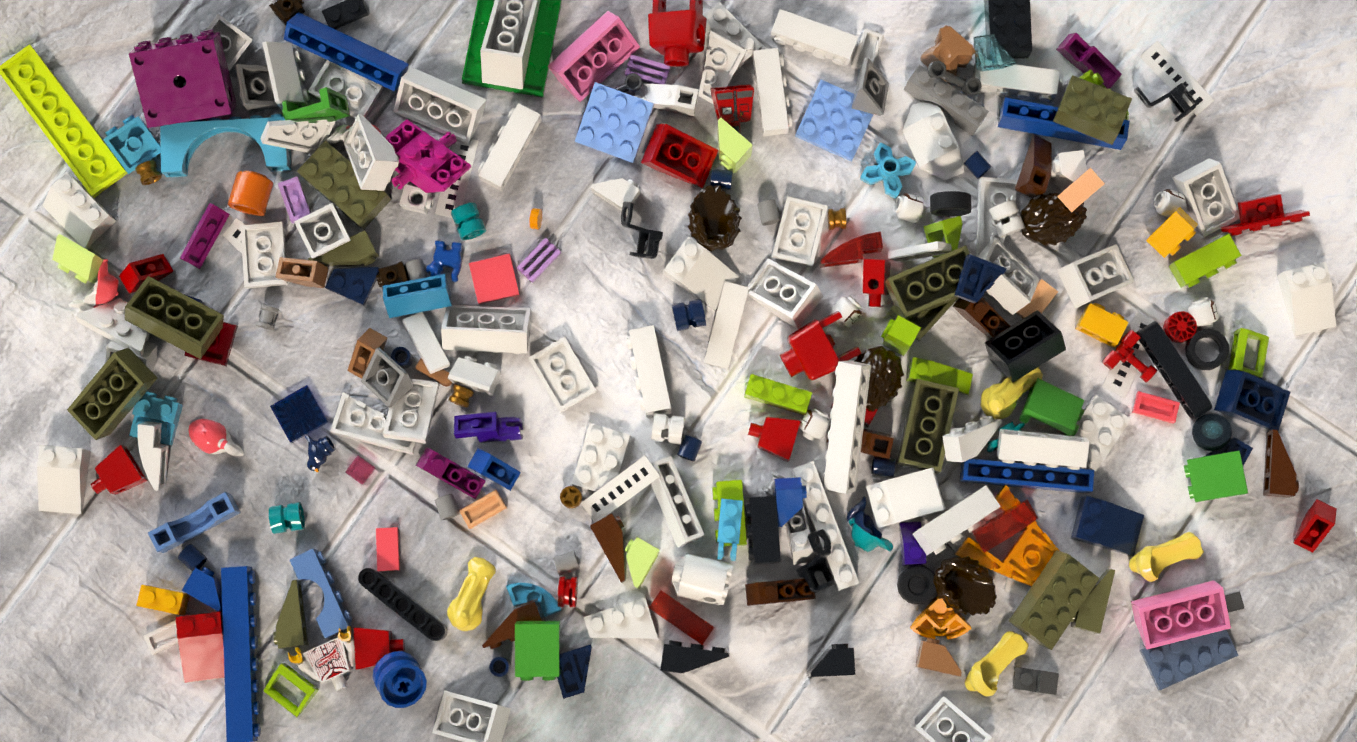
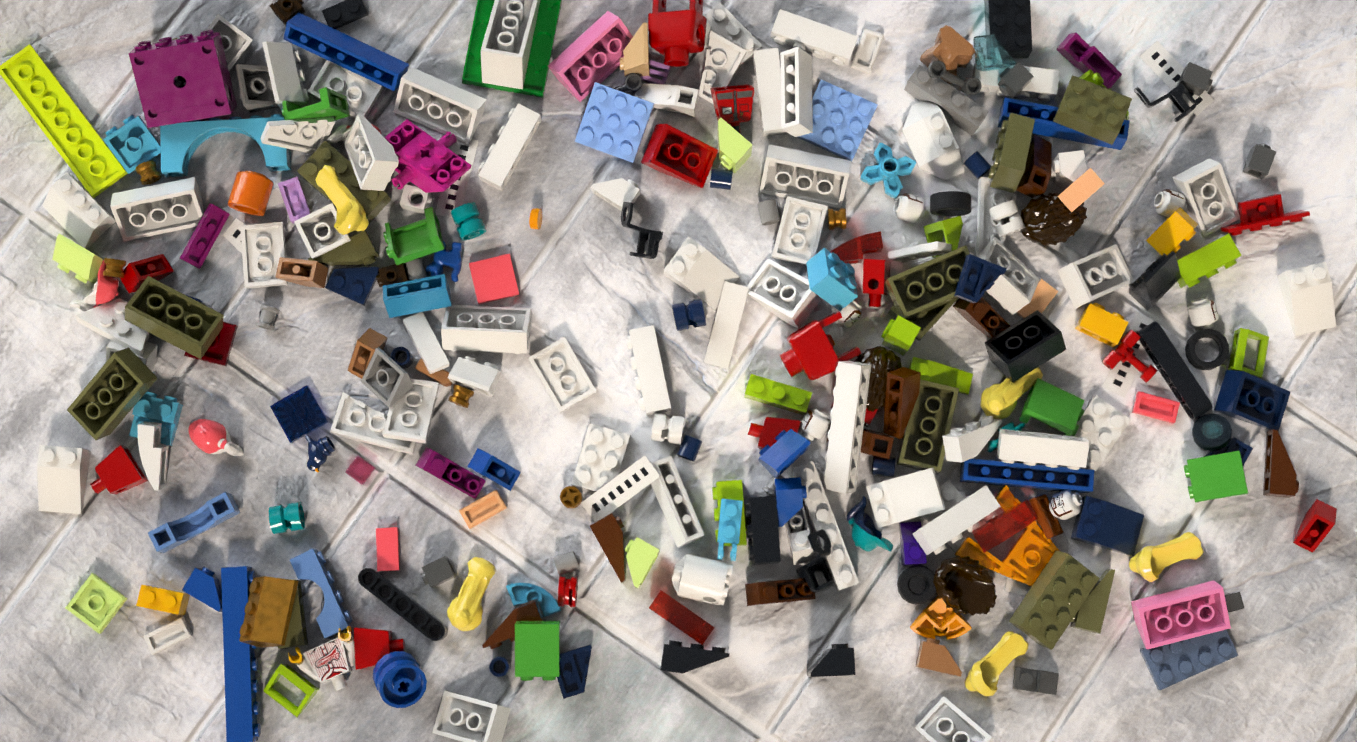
slope [176,612,225,683] -> none
dark blue beam [178,544,207,571] -> none
light grey beam [434,494,460,521] -> none
dark purple plate [454,412,523,443] -> none
lavender tile [517,238,561,283] -> none
white wing [584,597,658,639] -> none
dark brown hair [688,185,742,252] -> none
light grey slope [852,57,889,116] -> none
red wheel [1163,311,1197,343] -> none
none -> yellowish green plate [65,573,128,634]
none -> pearl gold wheel [103,258,126,278]
none -> white slope [110,177,204,241]
none -> pearl gold slope [239,576,298,648]
none -> white sticker [268,187,284,207]
none -> light yellow hair [315,165,369,235]
none -> bright green panel [383,207,445,265]
none -> dark grey brick [421,556,456,588]
none -> tan slope [620,23,650,77]
none -> blue slope [758,429,811,479]
none -> white slope [759,144,851,209]
none -> white brick [781,47,813,137]
none -> medium azure brick [806,248,858,311]
none -> reddish brown slope [883,367,921,439]
none -> olive brick [988,113,1035,193]
none -> dark grey brick [998,62,1034,99]
none -> dark orange plate [1029,494,1063,540]
none -> white head [1049,490,1083,520]
none -> black slope [1129,251,1181,310]
none -> dark grey brick [1176,62,1213,96]
none -> dark grey brick [1242,144,1276,179]

